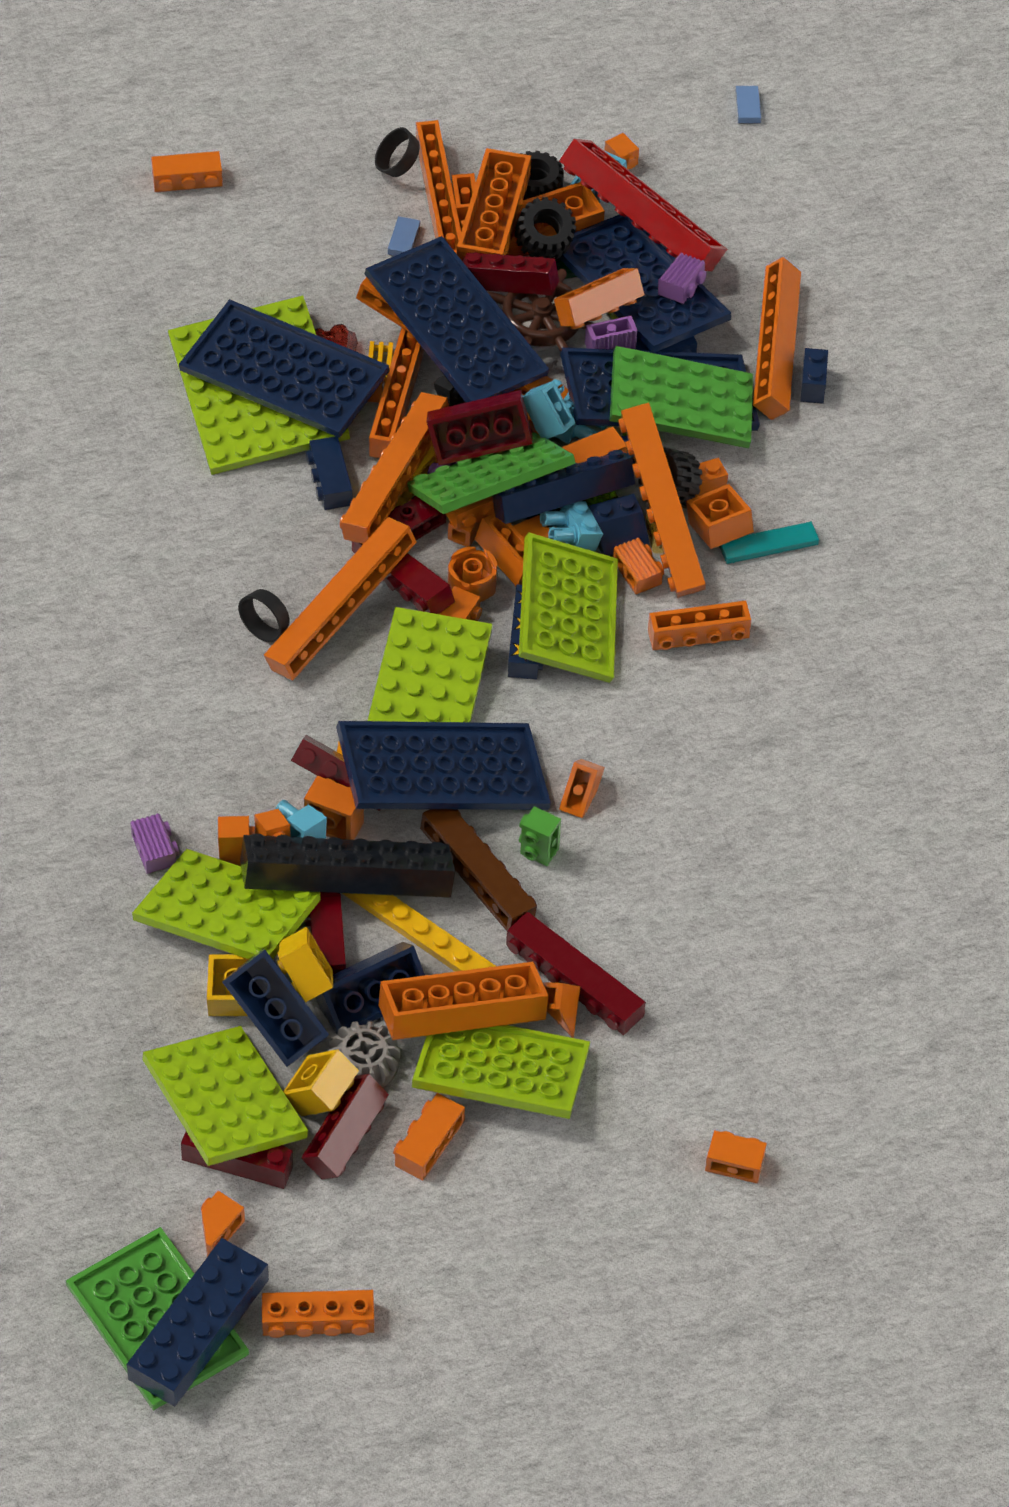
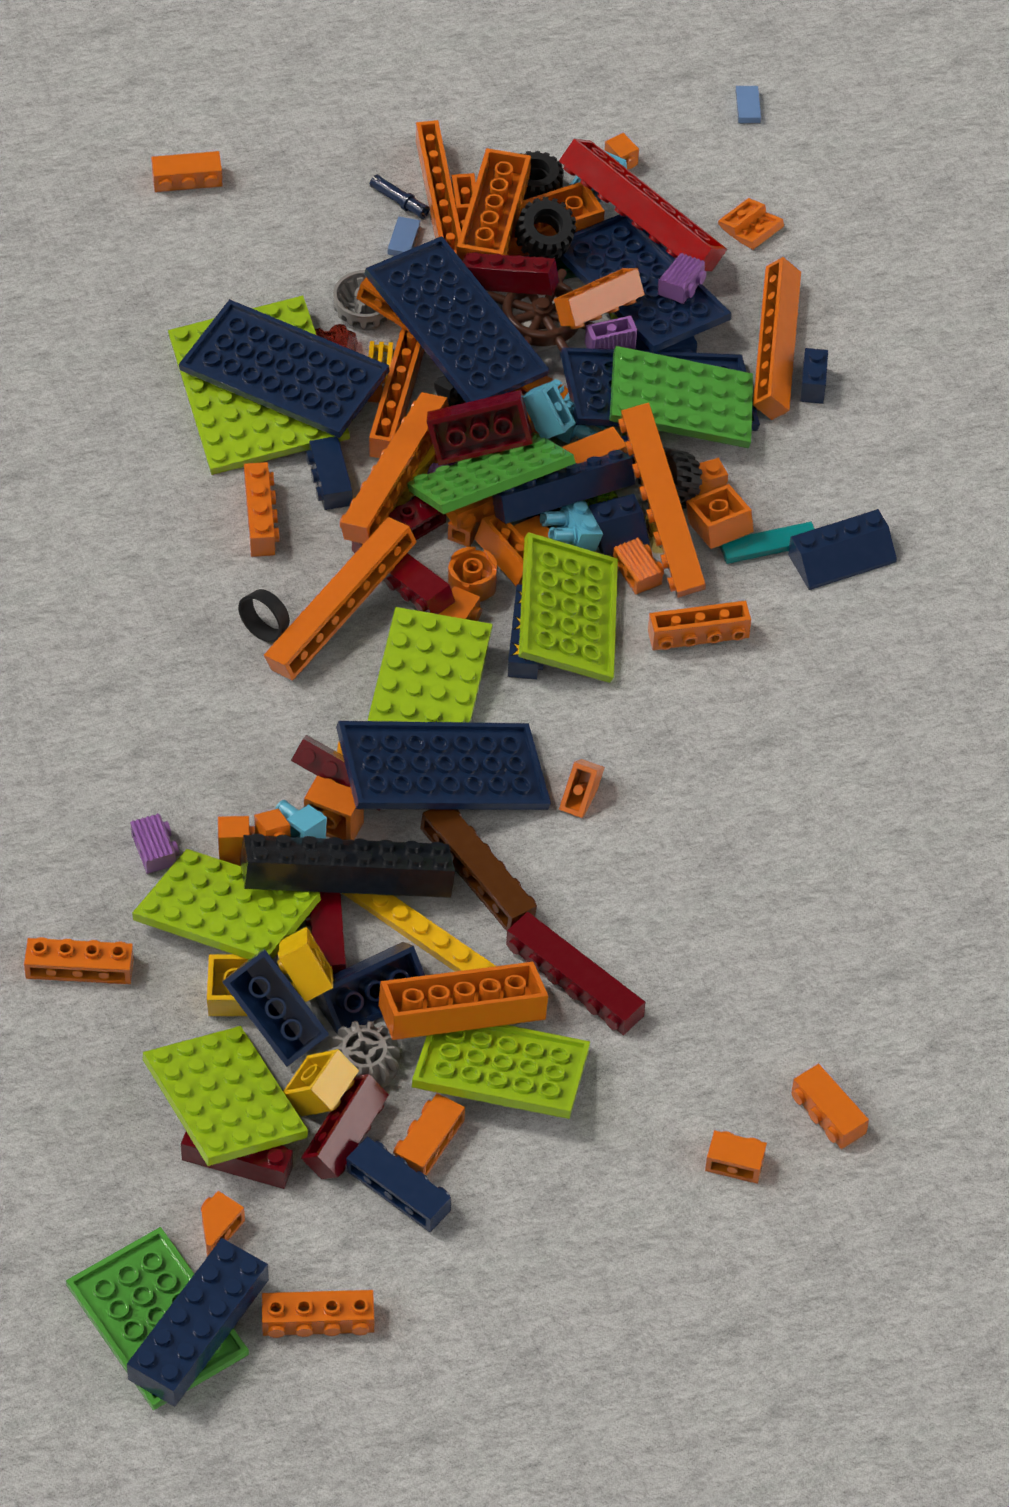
black tyre [375,127,420,177] -> none
bright green brick [519,806,561,866] -> none
orange slope [543,982,580,1038] -> none
none -> orange brick [24,937,134,984]
none -> orange brick [244,462,280,557]
none -> light grey gear [333,270,389,329]
none -> dark blue brick [346,1136,451,1232]
none -> dark blue pin [369,174,430,219]
none -> orange slope [718,198,784,250]
none -> dark blue slope [788,509,897,590]
none -> orange brick [791,1063,869,1150]

